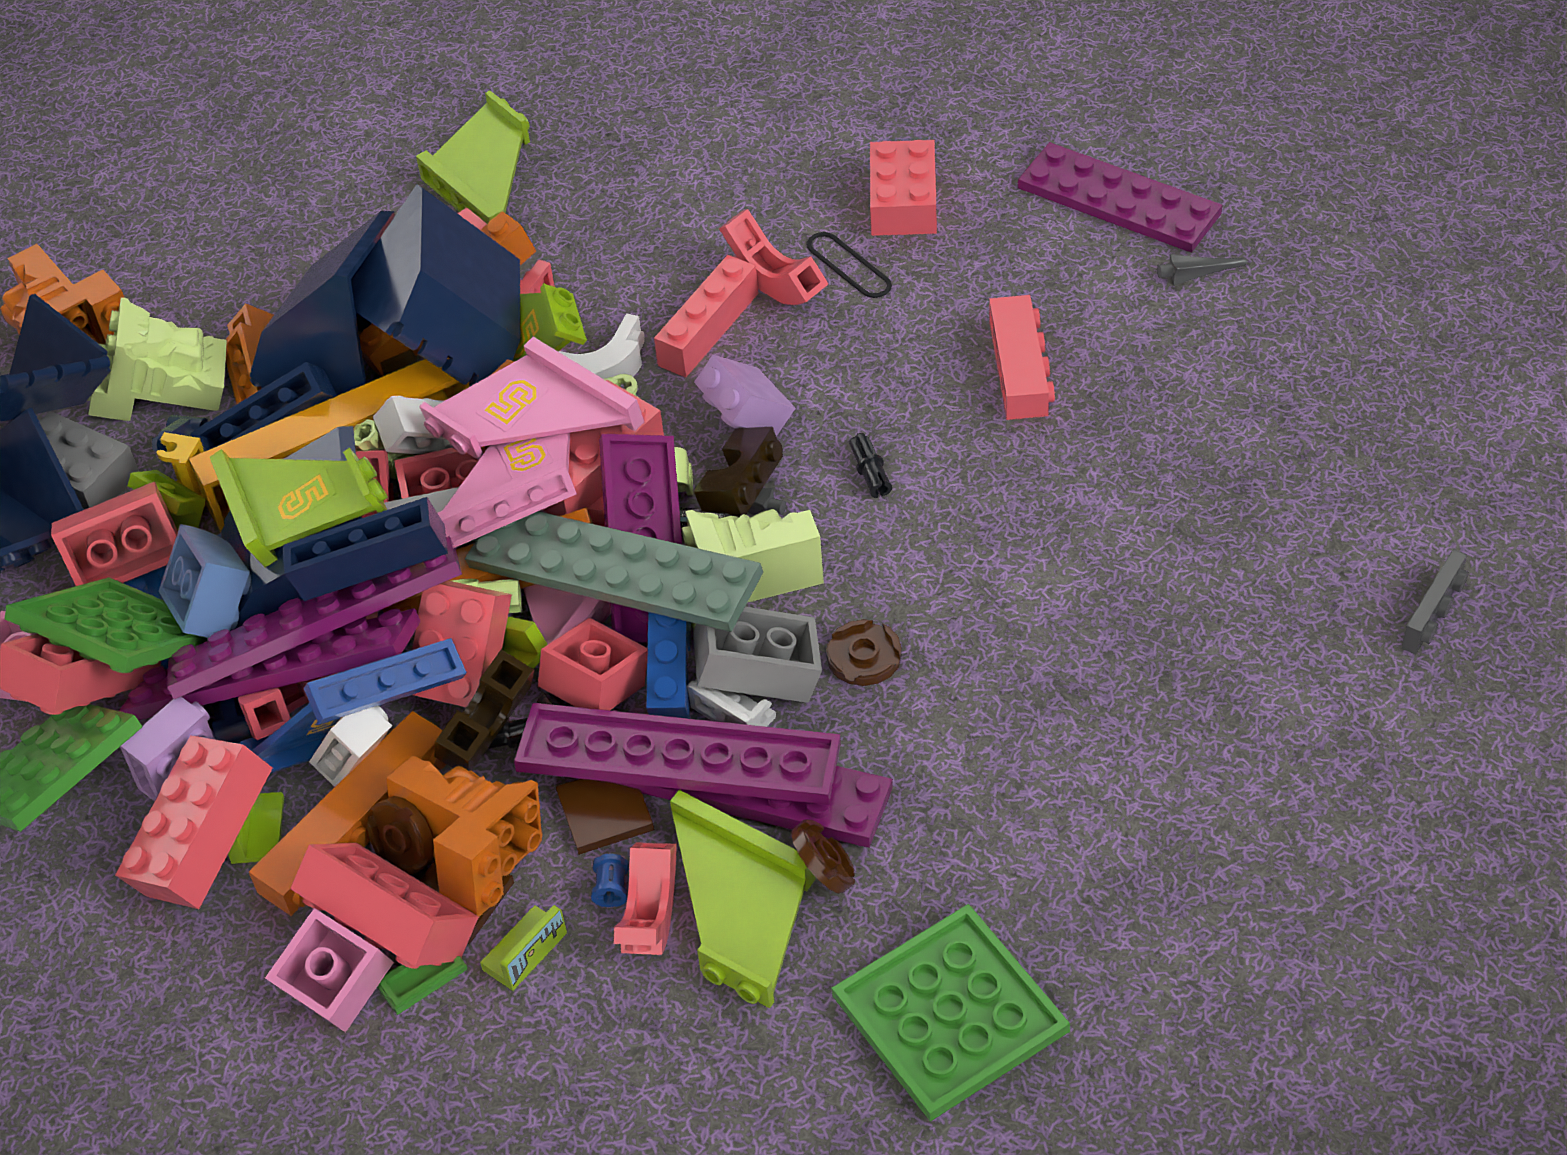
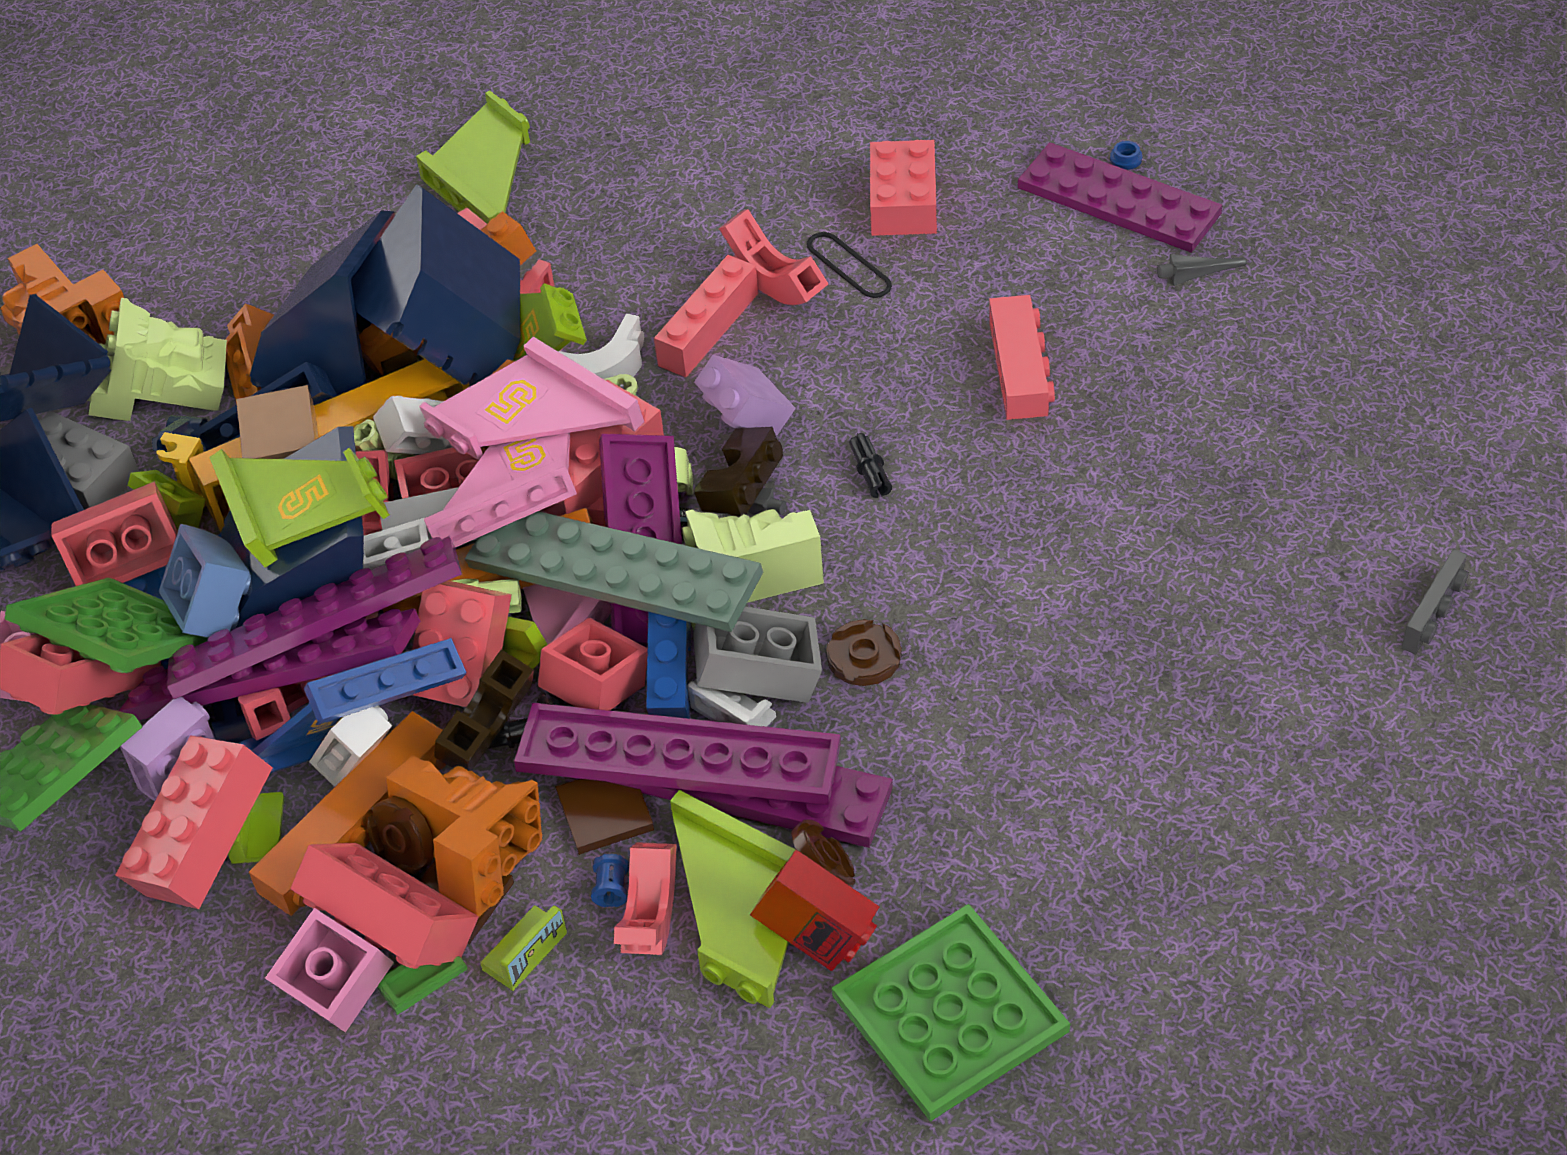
dark blue brick [283,497,448,601] -> none
none -> medium nougat brick [236,385,319,459]
none -> red brick [750,850,880,971]
none -> blue plate [1110,141,1142,170]

